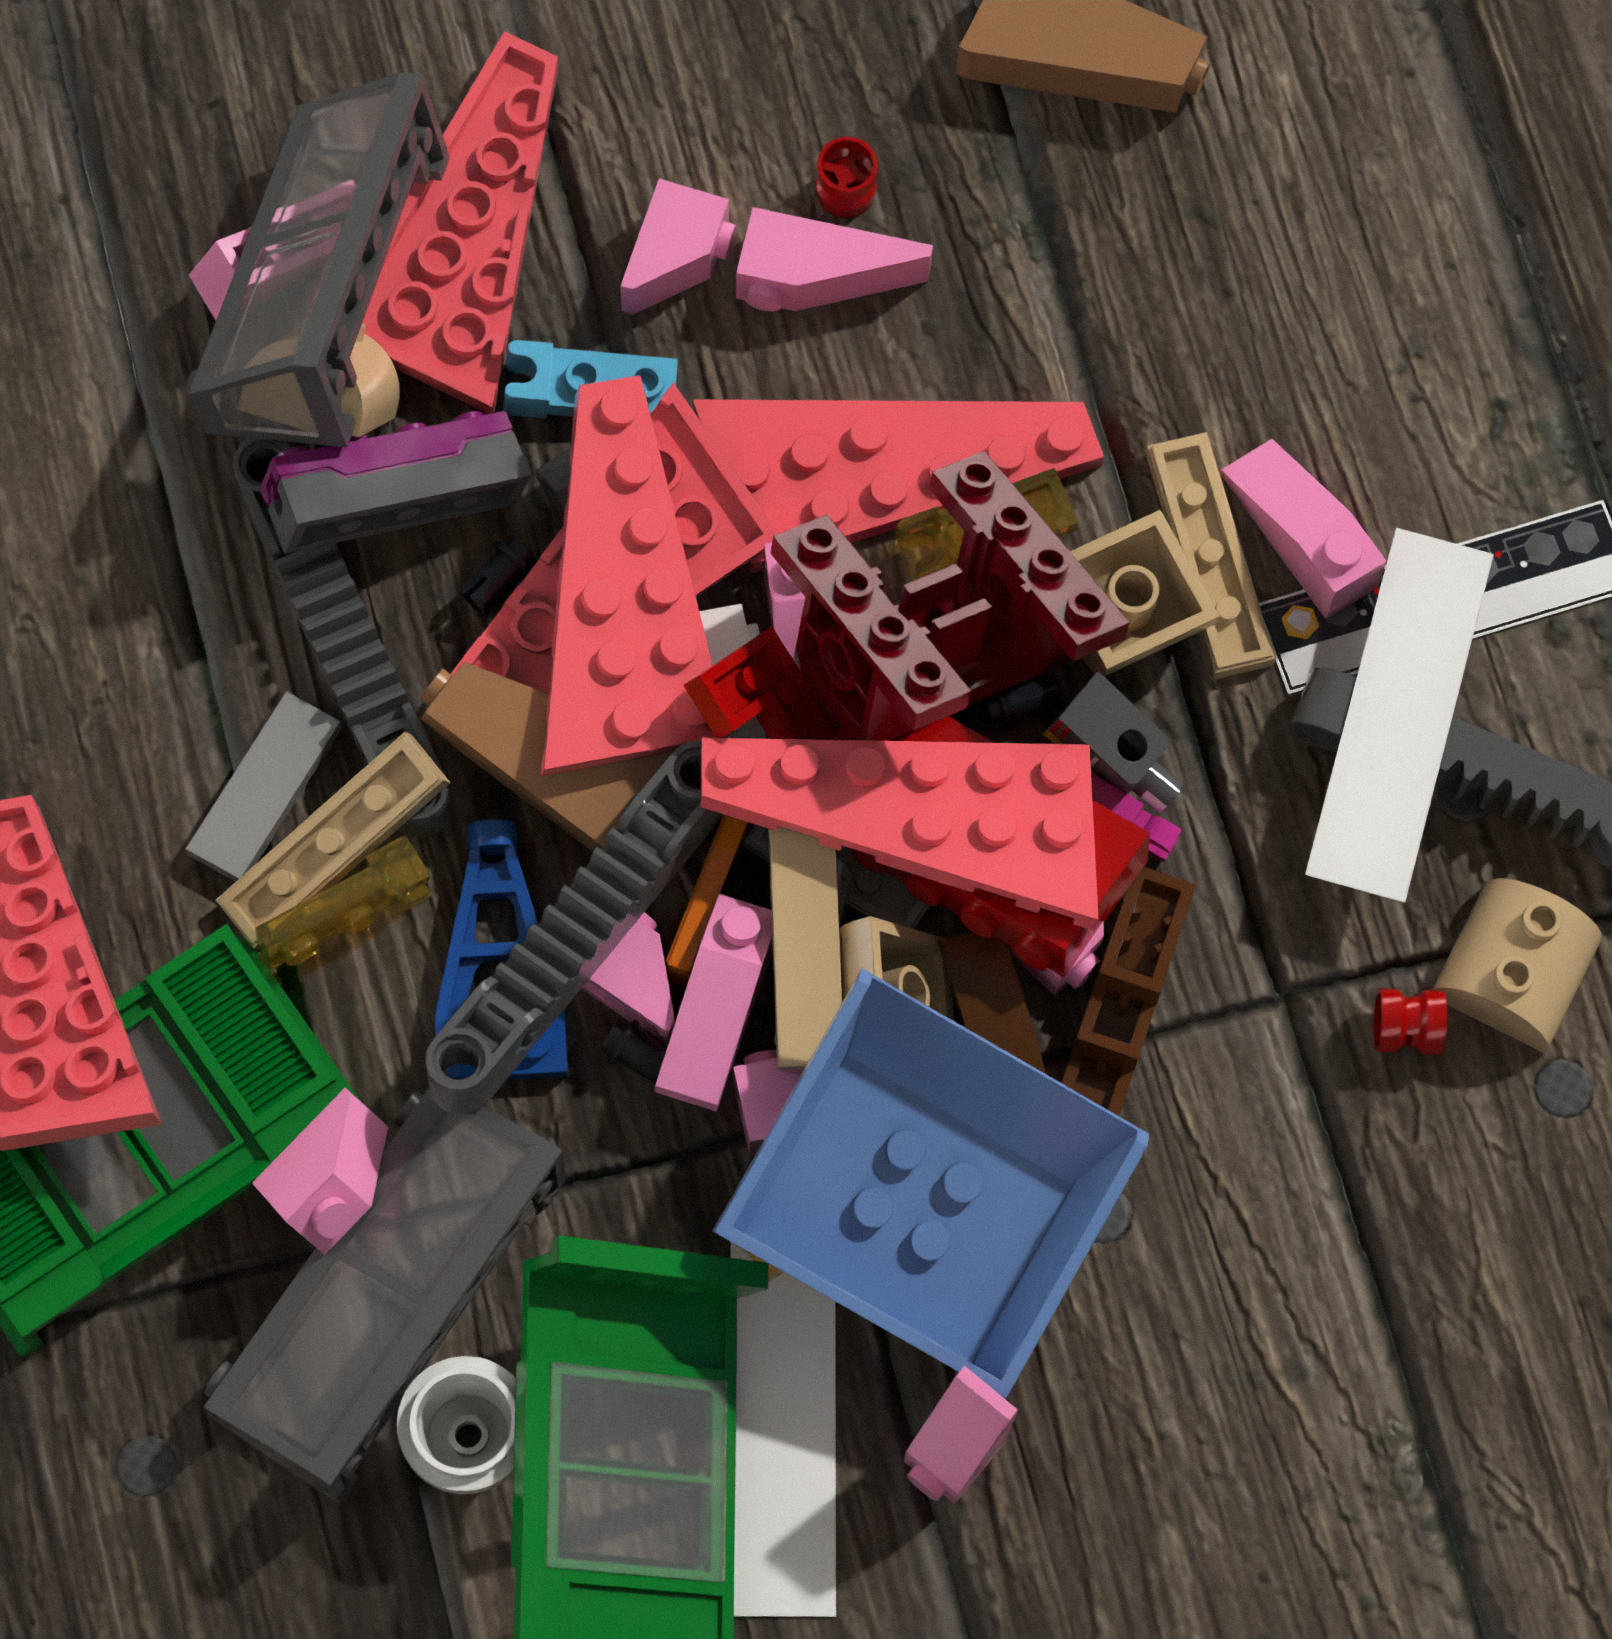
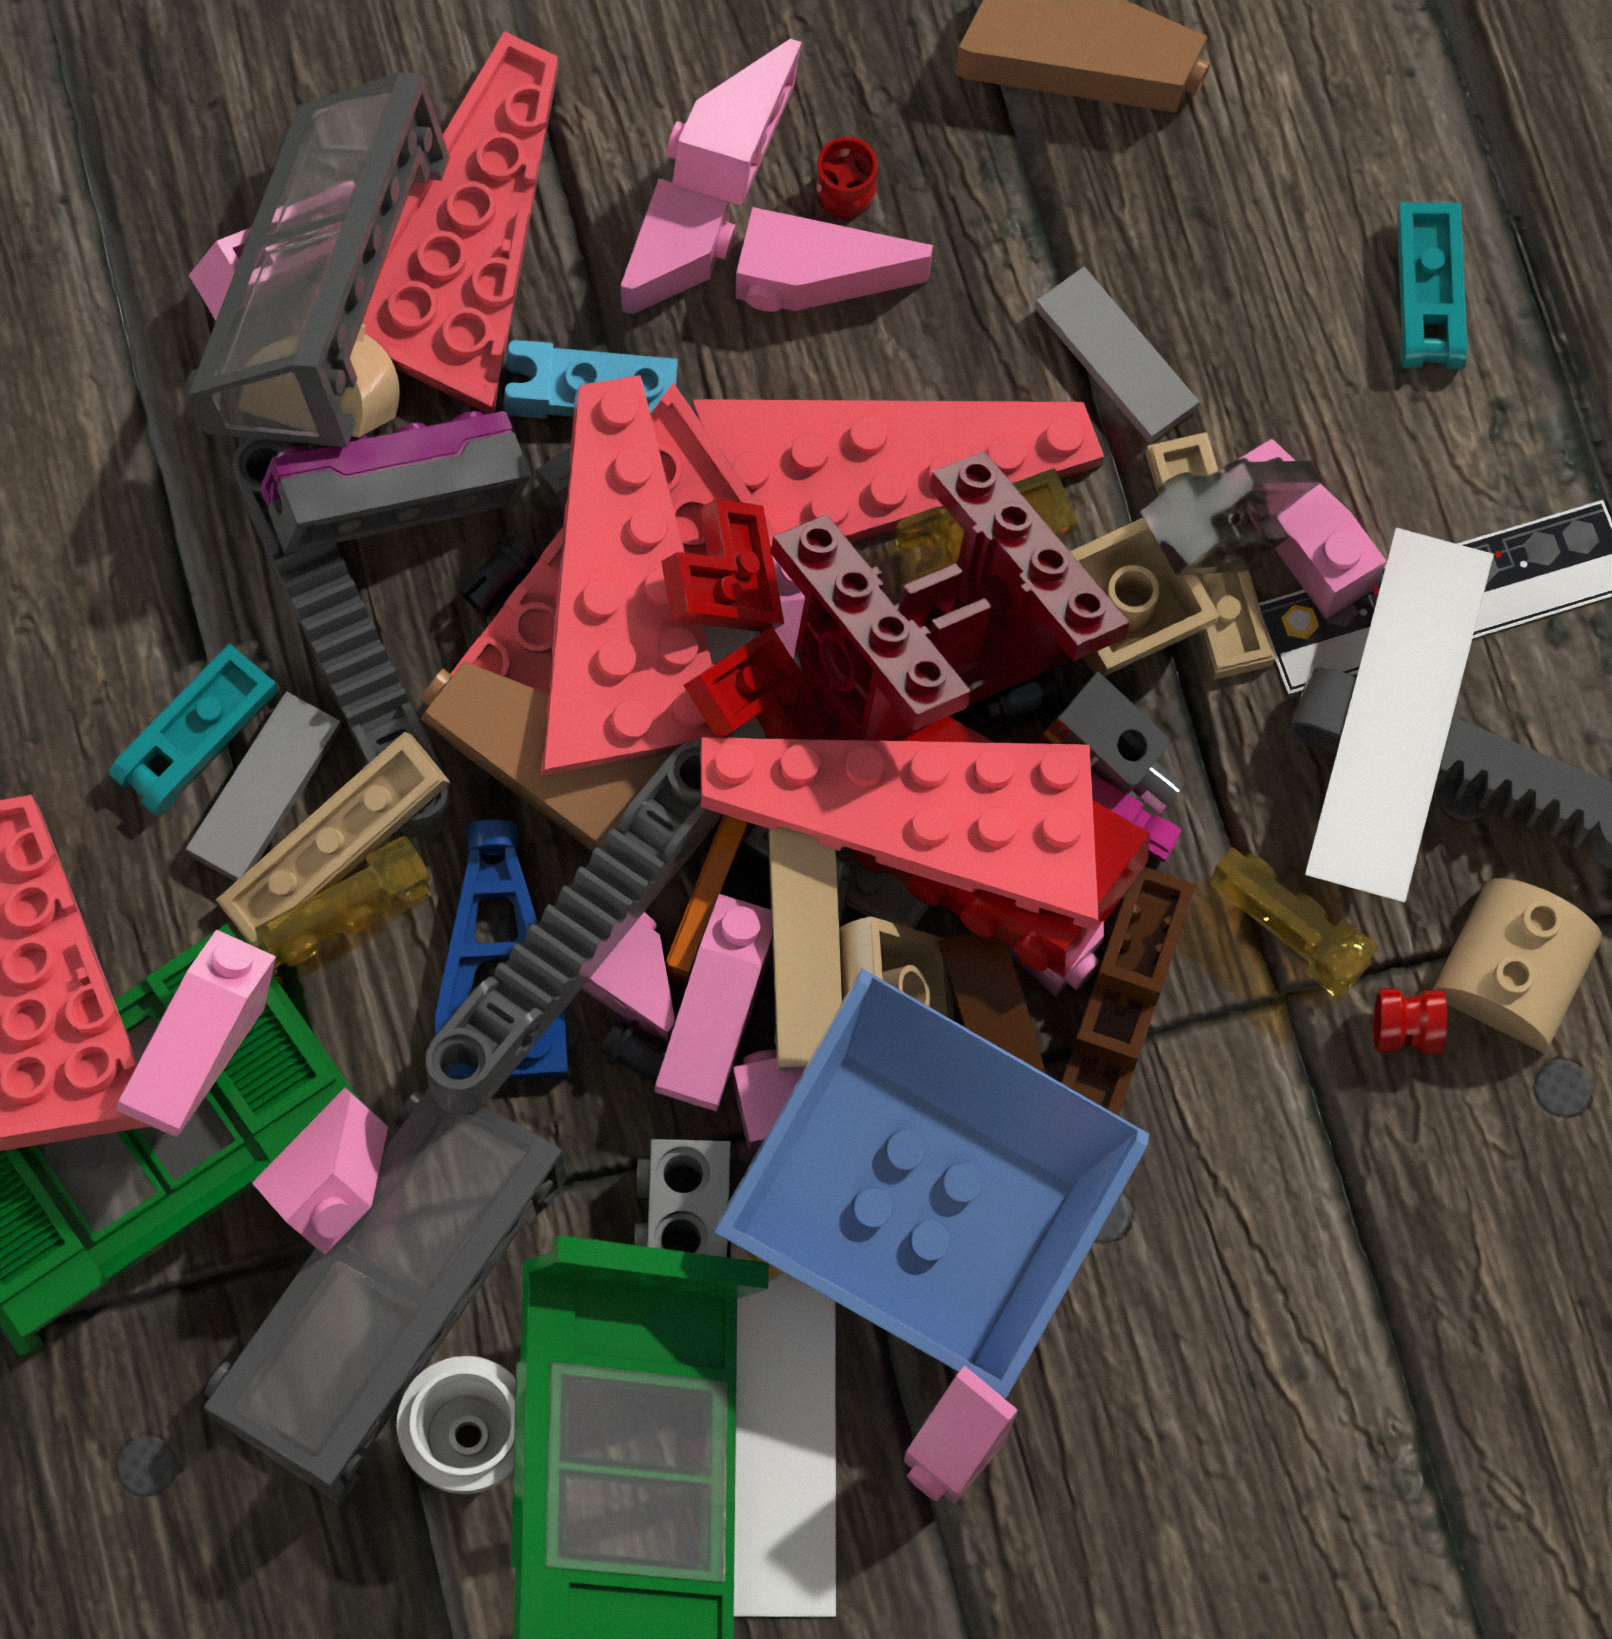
none -> teal plate [109,643,278,816]
none -> bright pink slope [117,930,276,1138]
none -> light grey brick [635,1139,730,1257]
none -> red plate [661,499,785,632]
none -> bright pink slope [667,39,802,206]
none -> light grey tile [1035,267,1200,444]
none -> clear smoke brick [1140,457,1322,576]
none -> clear yellow plate [1210,847,1379,999]
none -> teal plate [1397,202,1467,369]

